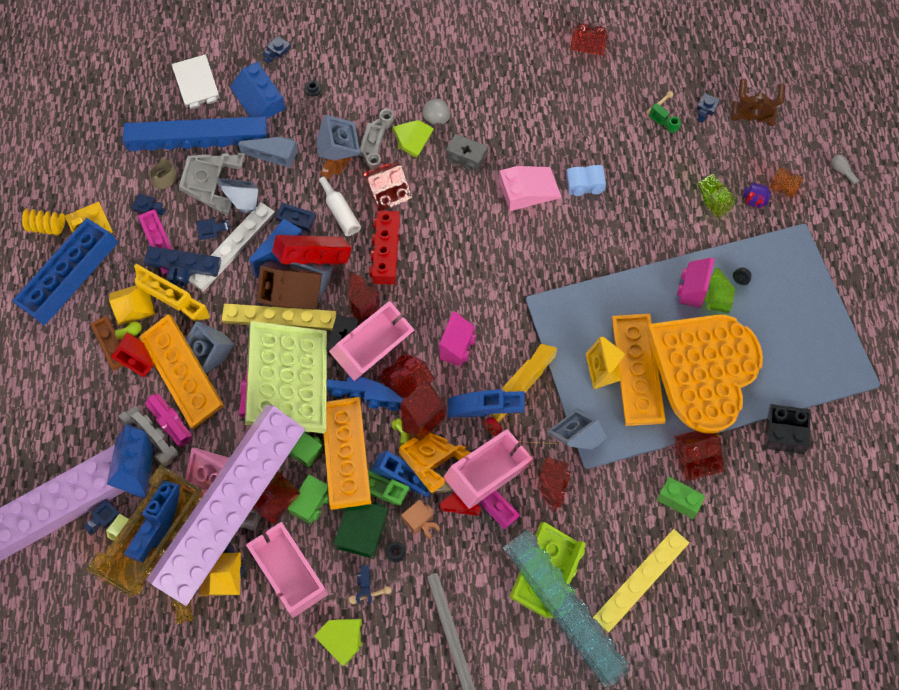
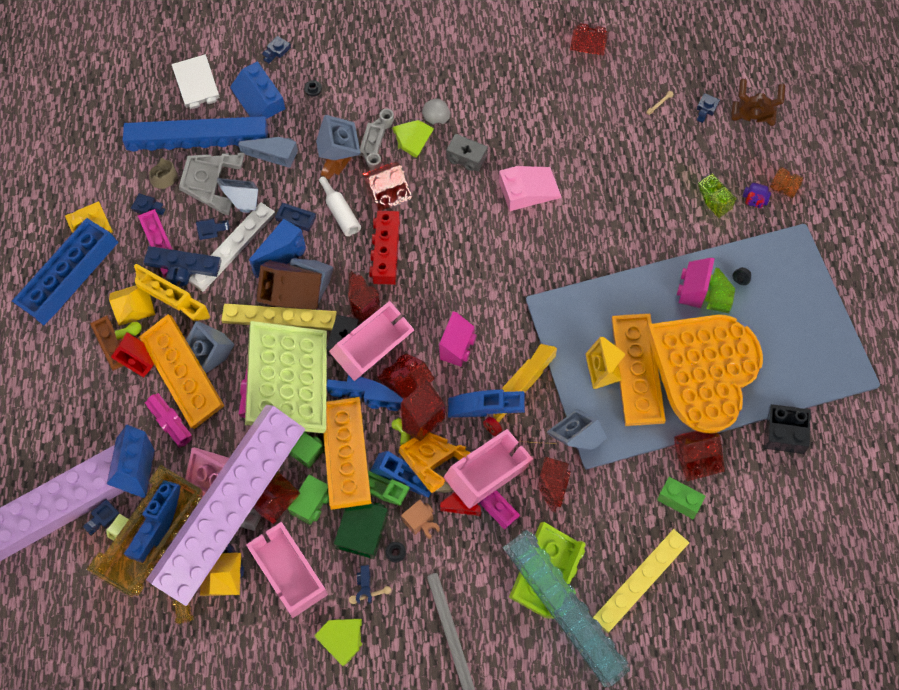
yellow piece [22,208,65,236] -> none
light grey plate [118,406,179,468] -> none
red brick [272,235,352,265] -> none
light blue brick [566,165,606,196] -> none
green plate [649,103,681,133] -> none
light grey piece [831,155,860,185] -> none

